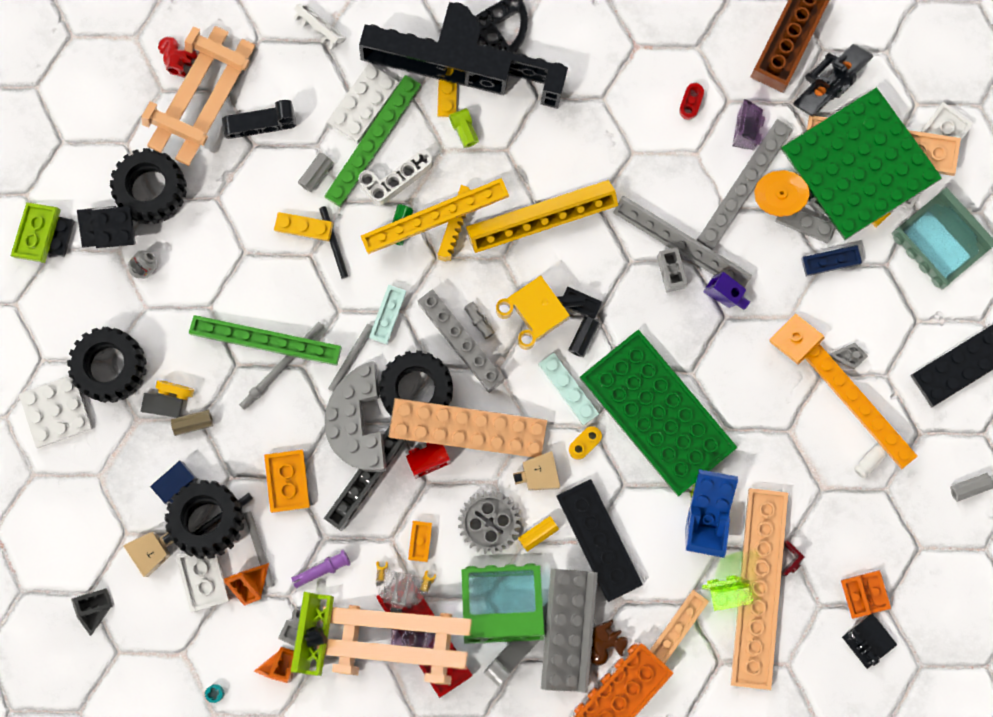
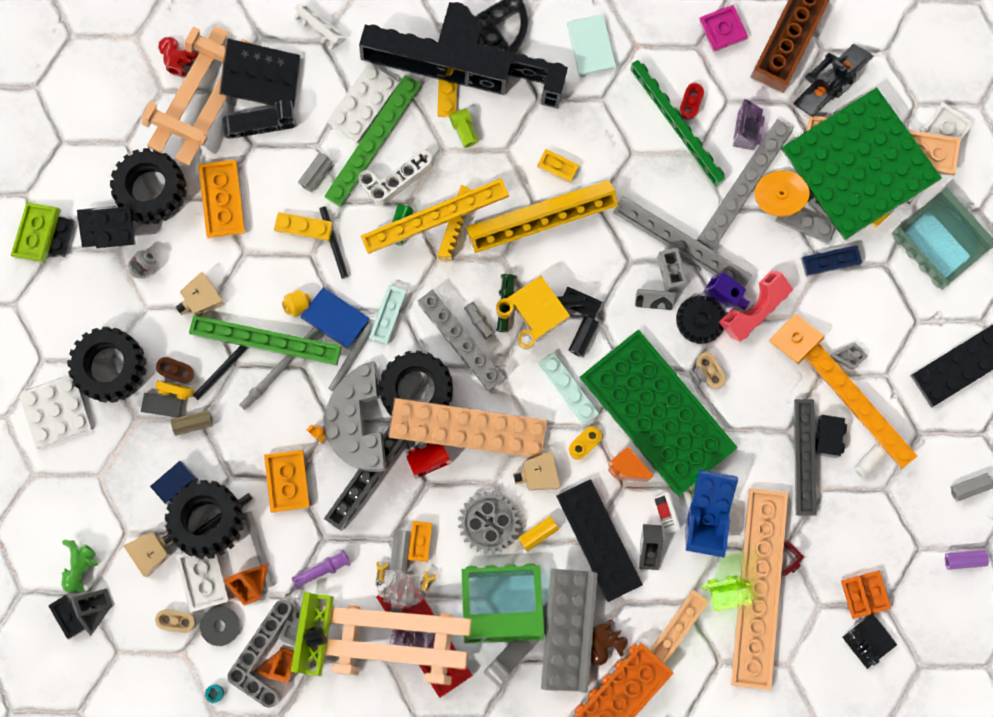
none -> black plate [48,595,86,640]
none -> bright green animal [61,539,98,593]
none -> tan plate [155,610,196,633]
none -> reddish brown plate [156,357,194,384]
none -> tan torso [175,271,225,316]
none -> black bar [193,346,249,400]
none -> light orange plate [198,159,245,239]
none -> dark grey tile [200,606,240,646]
none -> black plate [219,38,300,106]
none -> light grey beam [227,600,293,708]
none -> yellow head [282,289,311,317]
none -> blue tile [301,288,370,349]
none -> light orange plate [307,424,327,444]
none -> light grey axle [390,529,411,571]
none -> dark green pin [496,274,517,333]
none -> yellow plate [537,149,579,183]
none -> light aqua tile [567,15,616,76]
none -> orange slope [607,446,654,482]
none -> green plate [630,59,725,187]
none -> light grey slope [635,289,676,310]
none -> dark grey slope [639,524,663,570]
none -> slope [653,492,681,534]
none -> black gear [676,295,725,344]
none -> light grey bush [690,367,707,386]
none -> tan plate [696,353,726,389]
none -> dark pink plate [699,5,748,52]
none -> coral arch [719,270,794,342]
none -> dark grey plate [794,399,817,516]
none -> black brick [815,414,847,458]
none -> medium lavender axle [944,550,989,570]

